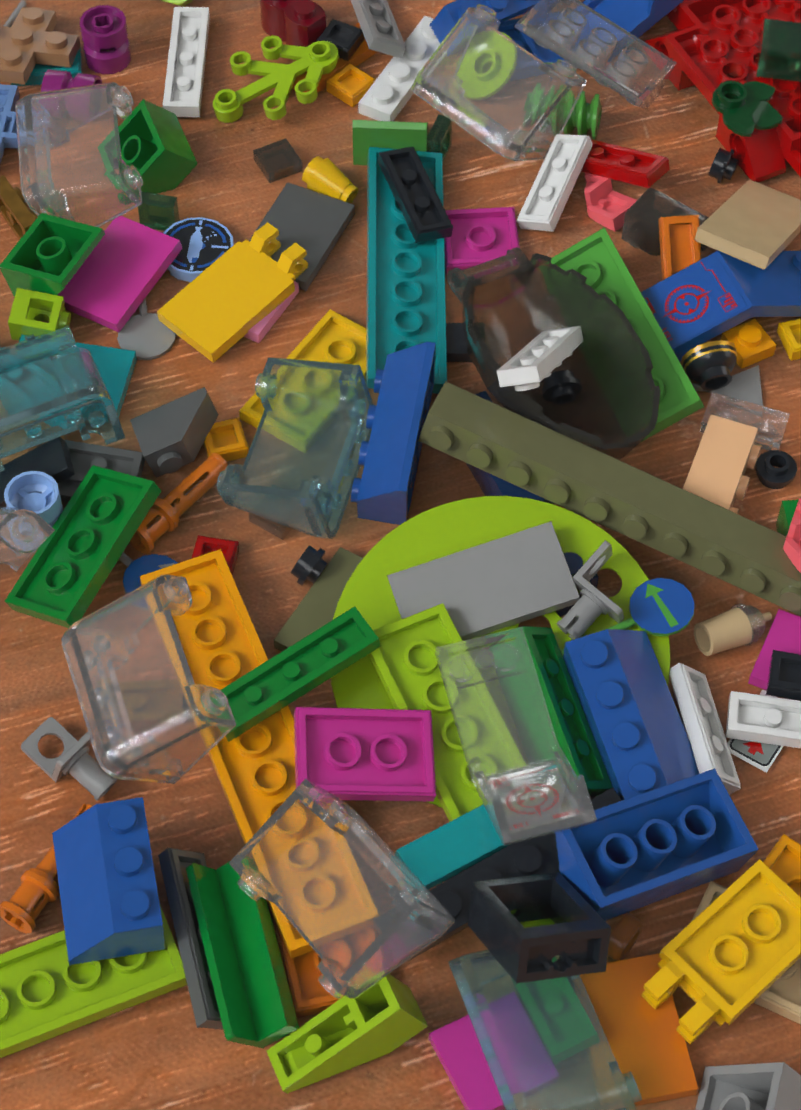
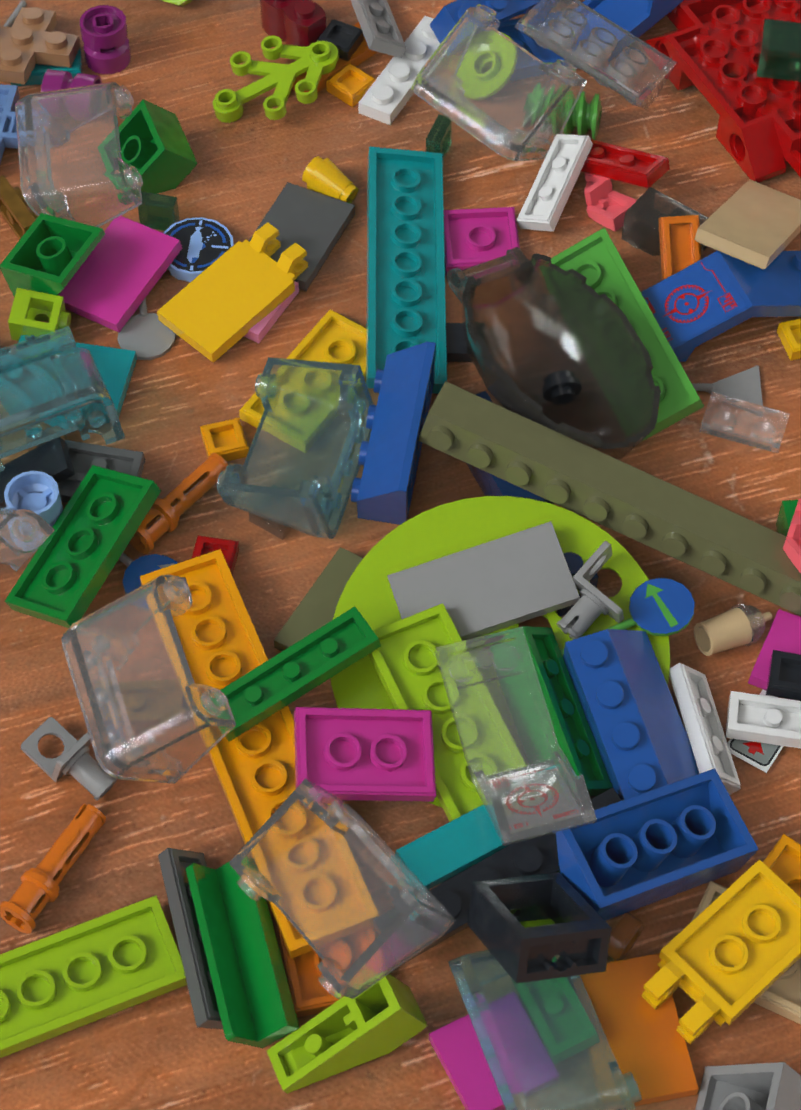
blue slope [52,797,165,965] -> none
dark grey slope [130,387,219,478] -> none
white plate [163,7,210,117] -> none
clear smoke tile [253,138,303,183] -> none
black plate [291,545,328,586] -> none
bright green slope [352,120,428,165] -> none
black tile [377,146,453,243] -> none
white plate [497,326,583,391] -> none
black piece [680,340,738,391] -> none
light nougat brick [683,414,761,514] -> none
black plate [708,148,739,184] -> none
dark green plate [712,81,783,137] -> none
light orange plate [721,319,776,369] -> none
black plate [755,450,797,489] -> none

